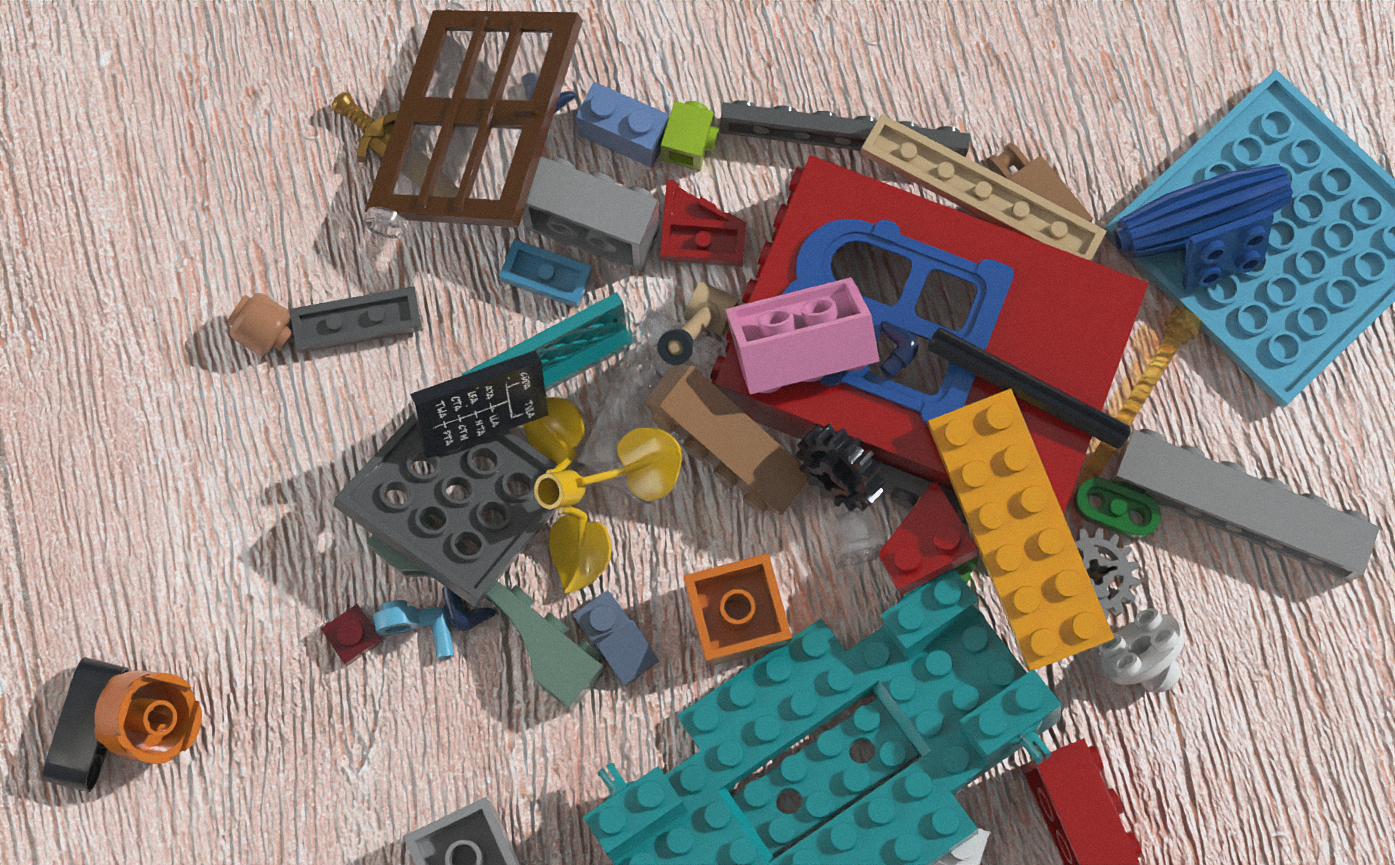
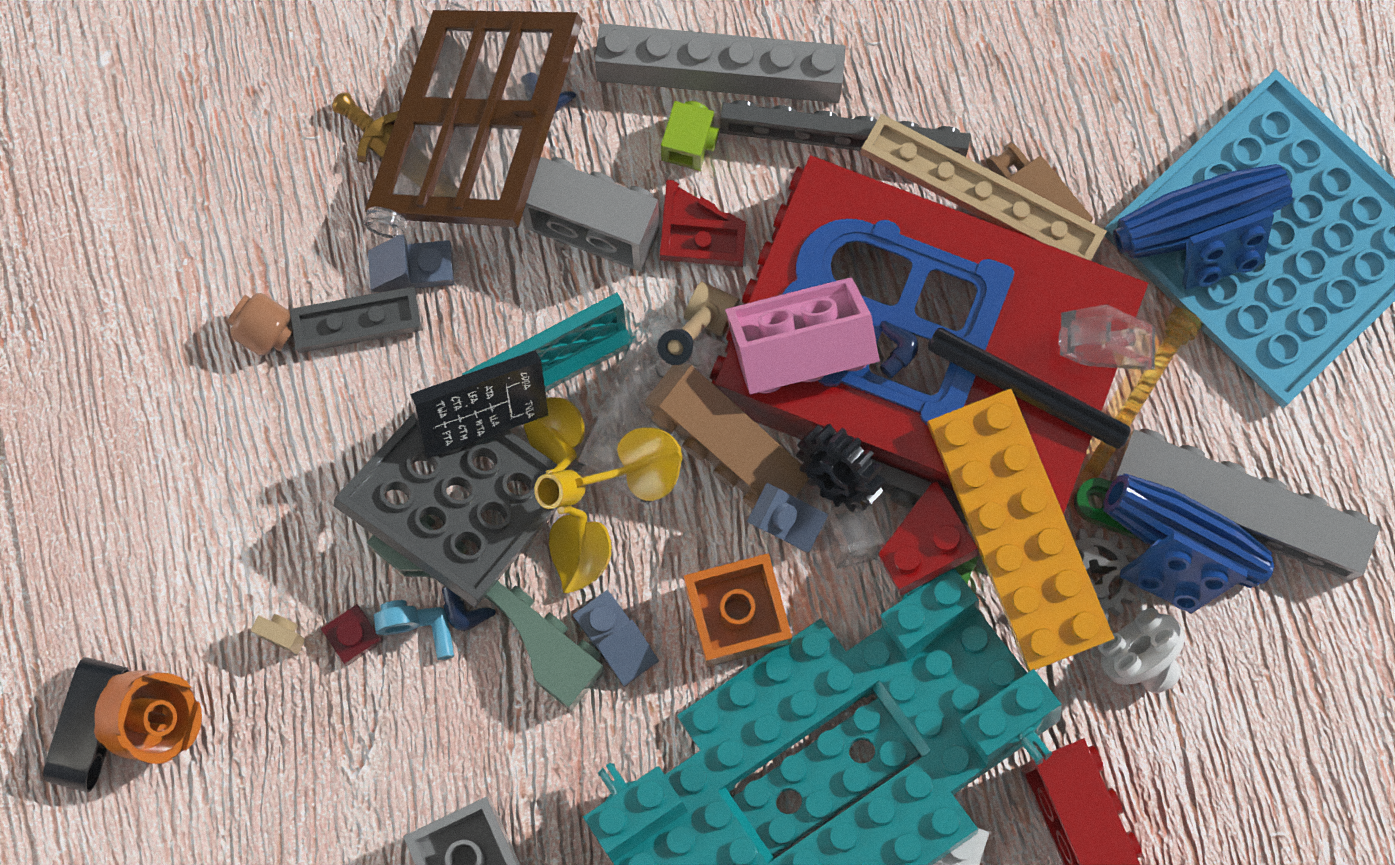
dark azure plate [499,239,593,308] -> none
medium blue brick [576,82,669,168] -> none
none -> tan plate [250,614,306,655]
none -> sand blue slope [368,234,455,293]
none -> light grey brick [595,23,846,103]
none -> sand blue slope [747,483,828,553]
none -> clear slope [1058,304,1155,370]
none -> blue plate [1103,473,1274,614]

